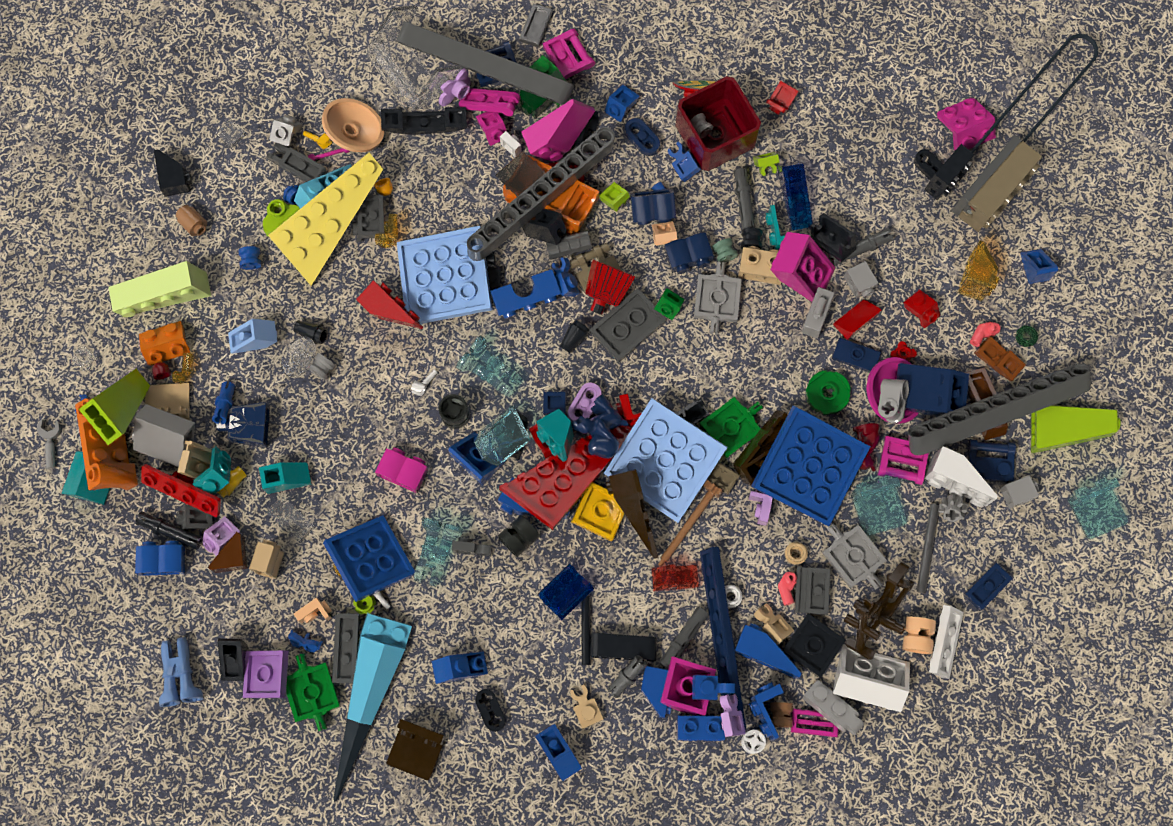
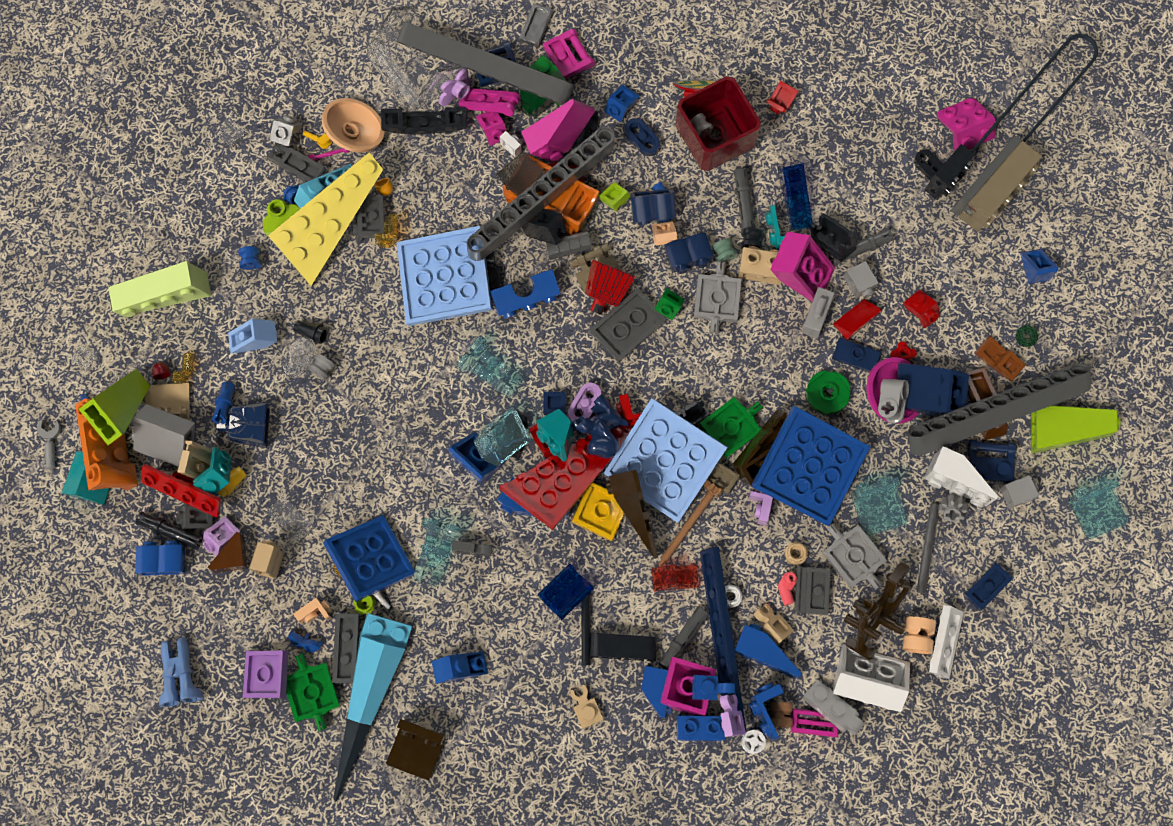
orange bracket [139,321,190,366] -> none
black slope [154,149,193,197] -> none
medium nougat brick [175,205,207,236] -> none
black slope [217,638,248,681] -> none
teal slope [259,462,312,494] -> none
red slope [356,280,423,329] -> none
dark pink brick [375,447,428,493] -> none
white hand [411,370,437,396] -> none
pearl dark grey wheel [438,394,470,429] -> none
black beam [475,689,506,732] -> none
pearl dark grey wheel [497,515,540,557] -> none
blue slope [535,723,582,781] -> none
blue plate [552,257,580,297] -> none
black cone [560,320,589,353] -> none
dark grey pin [607,655,647,698] -> none
blue plate [668,142,701,182] -> none
lime tile [753,152,780,176] -> none
black plate [782,614,846,678] -> none
dark red animal [853,423,881,472] -> none
dark pink plate [877,436,929,485] -> none
clear yellow slope [957,240,999,302] -> none
coral arm [970,322,1001,347] -> none

